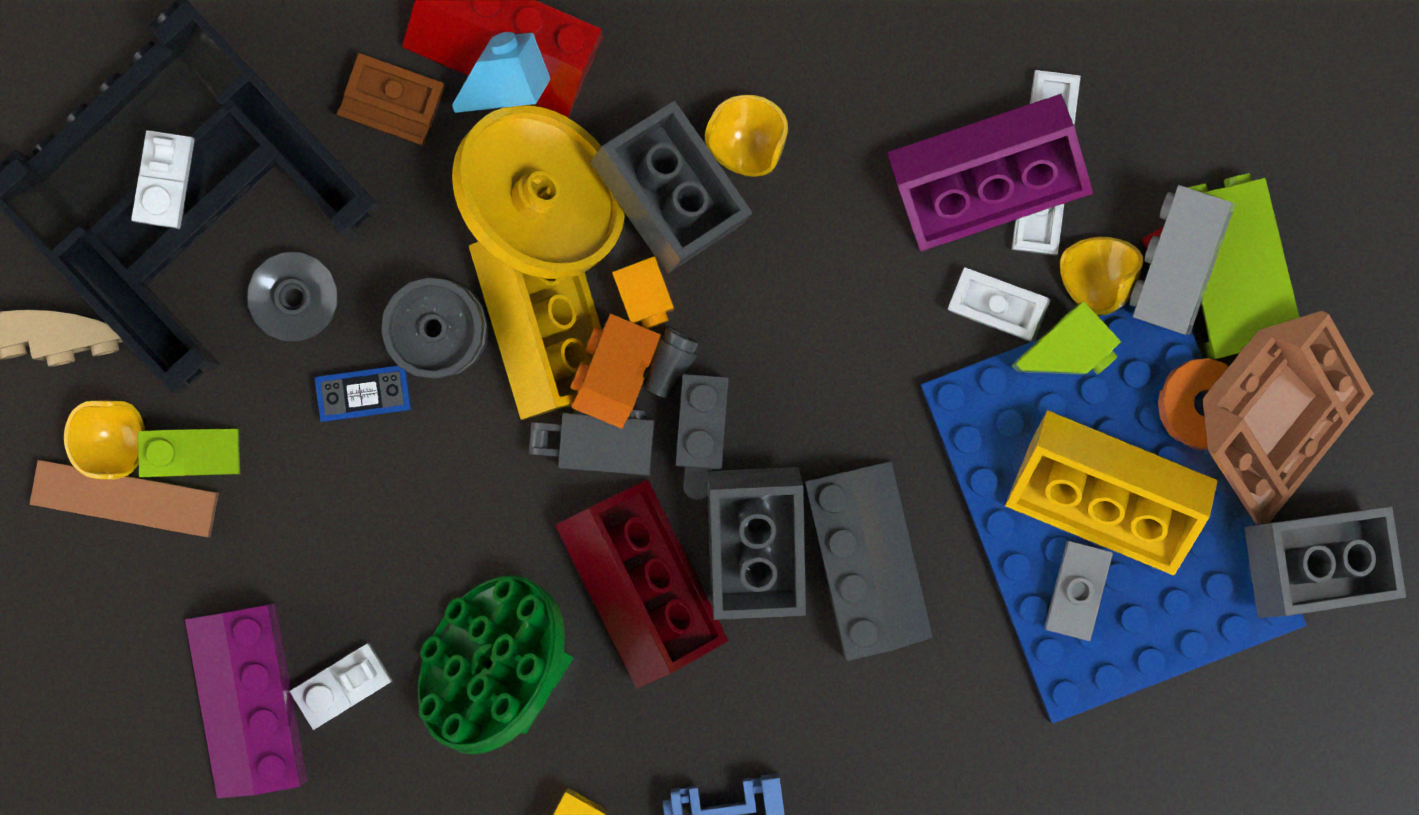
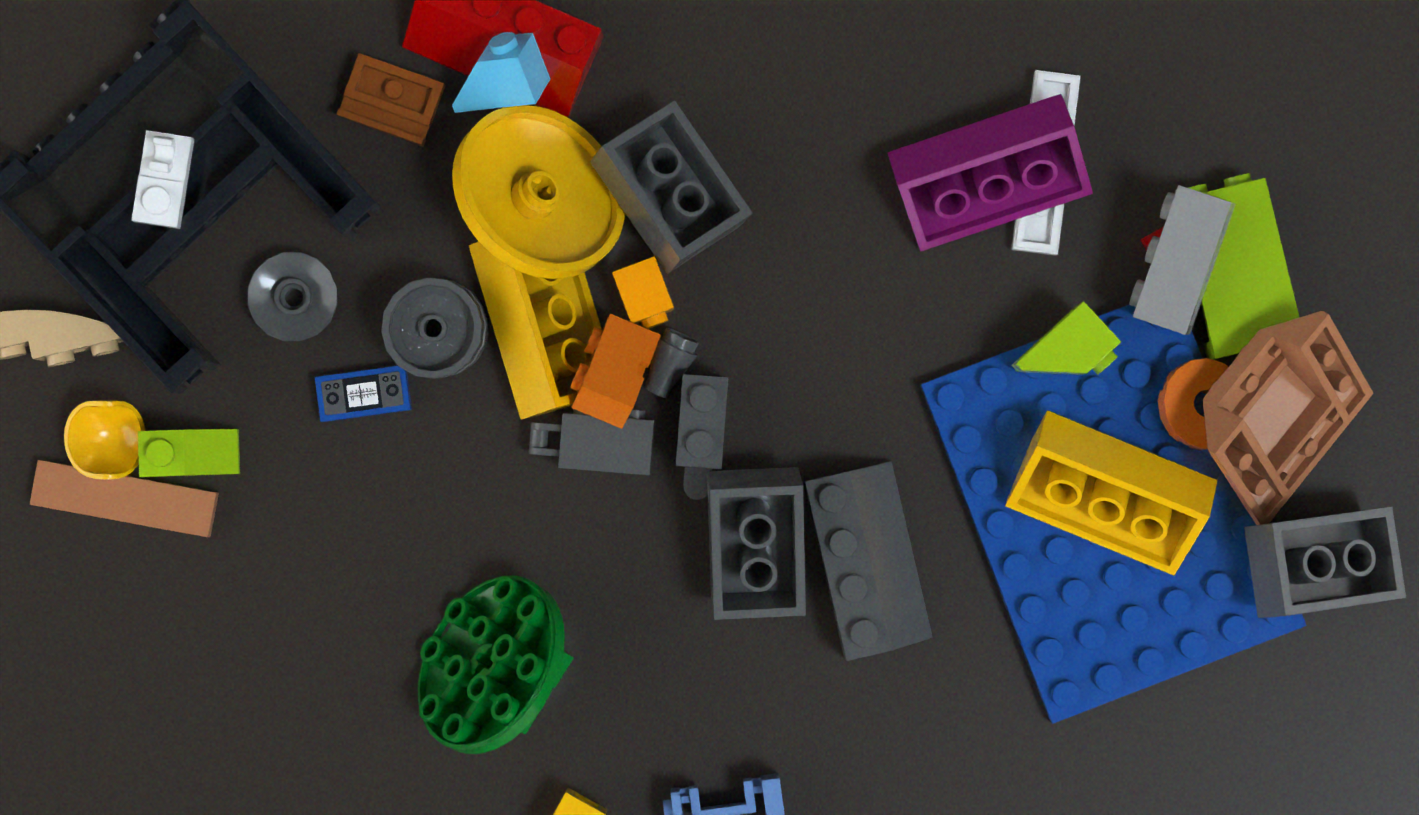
magenta slope [185,603,308,798] -> none
white plate [290,643,393,730] -> none
dark red slope [555,479,729,689] -> none
yellow helmet [705,95,788,177] -> none
white plate [948,267,1050,343] -> none
light grey plate [1044,541,1113,641] -> none
yellow helmet [1060,237,1143,315] -> none

